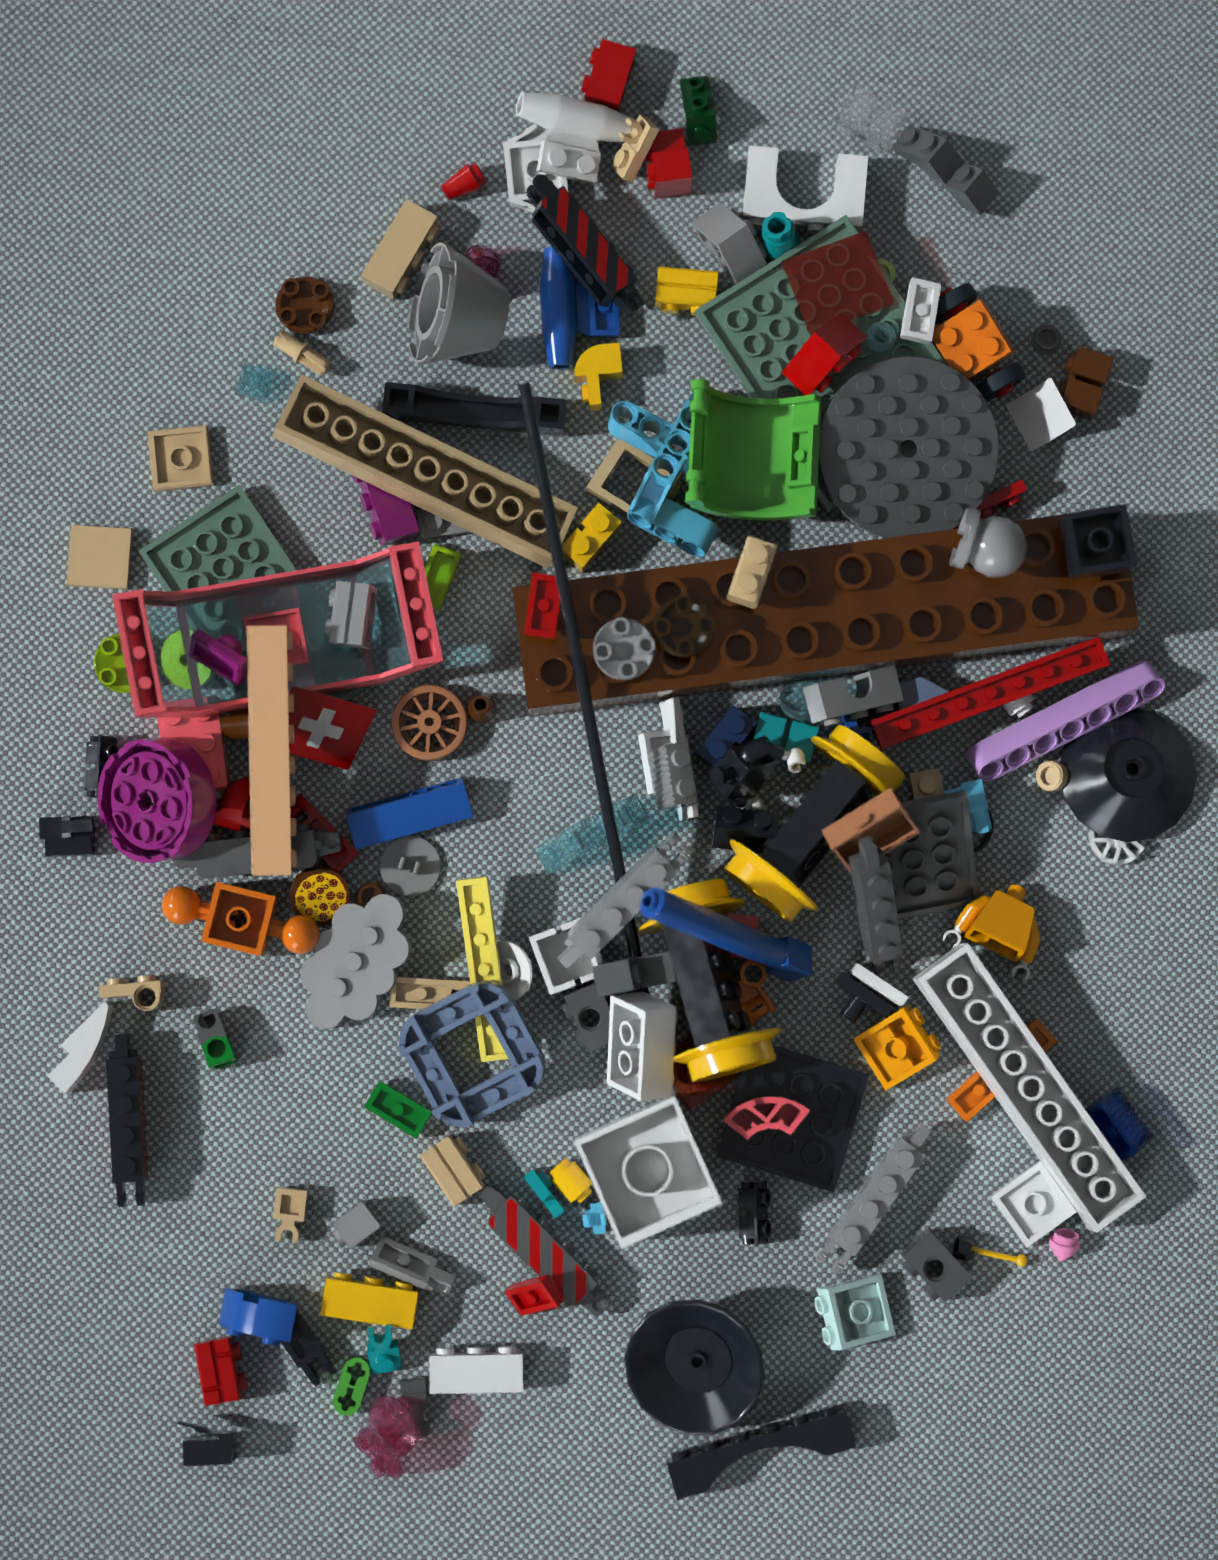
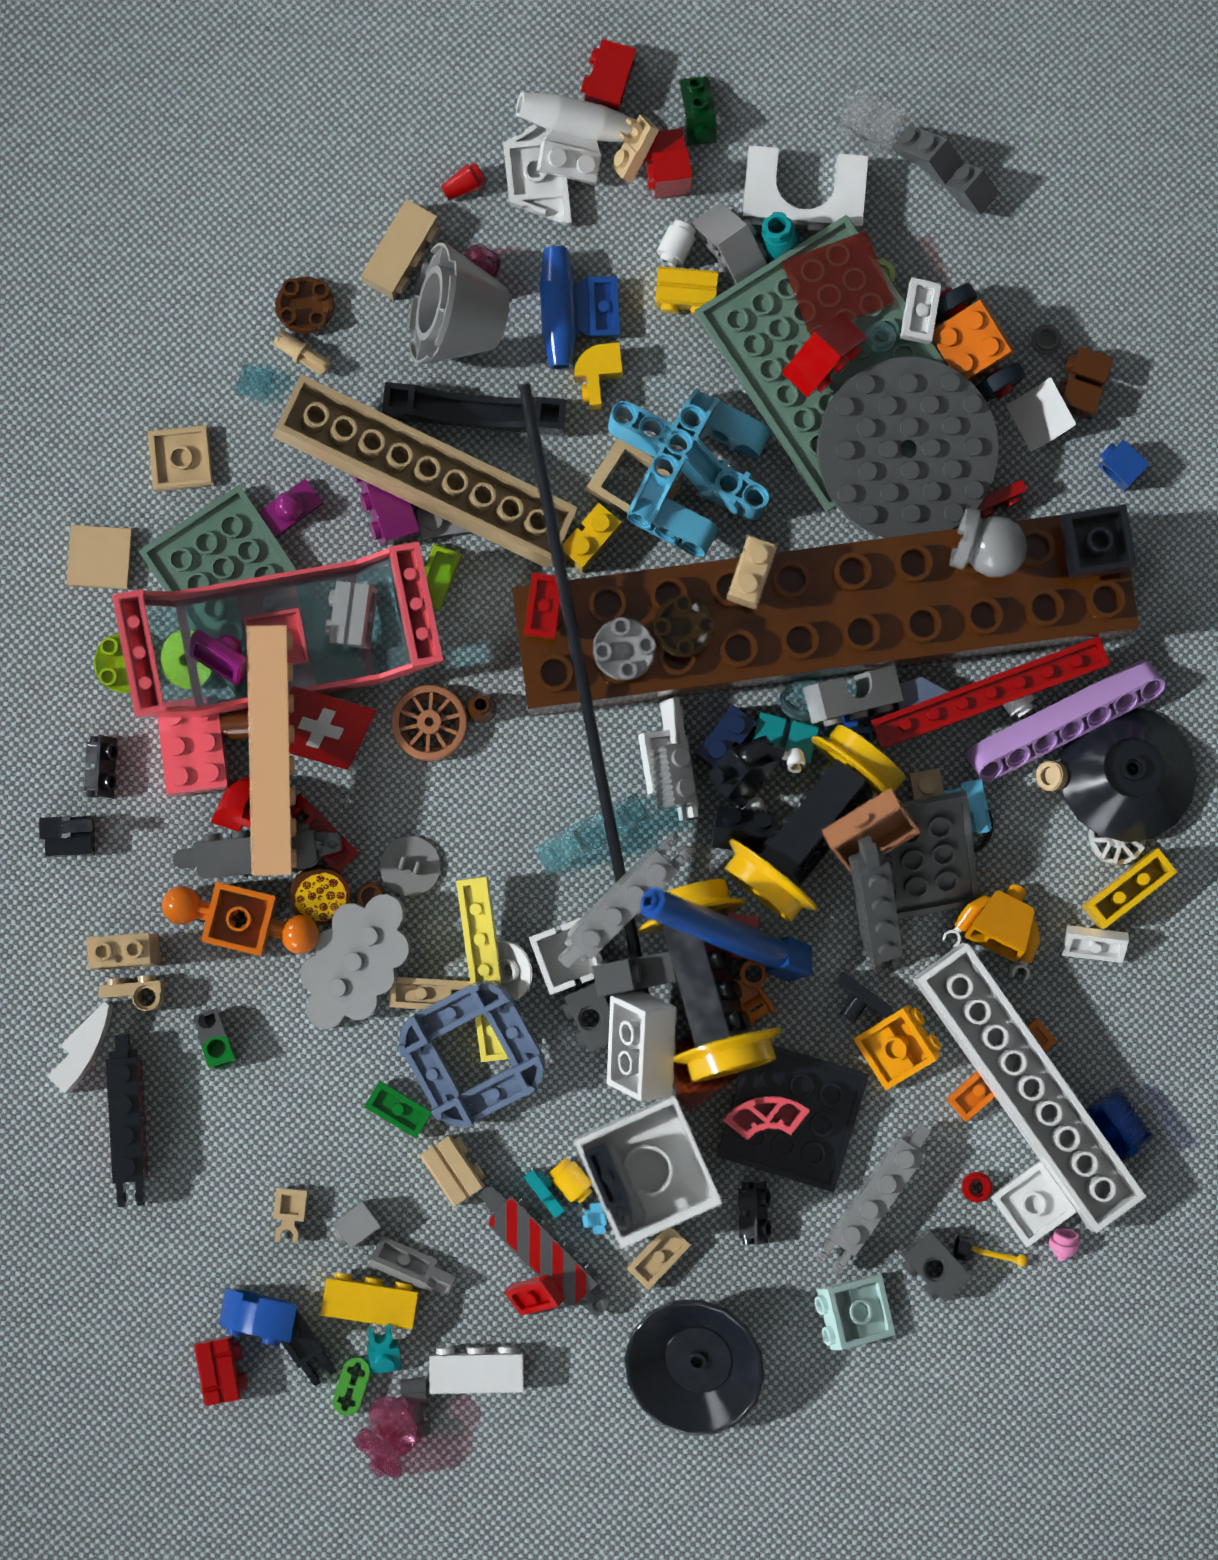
magenta brick [98,737,216,863] -> none
black piece [178,1420,237,1467] -> none
blue brick [346,777,473,850] -> none
black hinge [526,174,645,317] -> none
black arch [666,1405,856,1500] -> none
bright green hinge [685,379,822,520] -> none
white tile [849,963,908,1007] -> none
none -> tan window [86,933,161,970]
none -> magenta tile [258,478,324,538]
none -> black hinge [583,1140,646,1231]
none -> tan plate [626,1226,691,1290]
none -> white brick [656,220,696,267]
none -> red plate [961,1172,992,1203]
none -> white plate [1062,925,1129,963]
none -> yellow brick [1081,848,1177,929]
none -> blue brick [1098,440,1149,491]

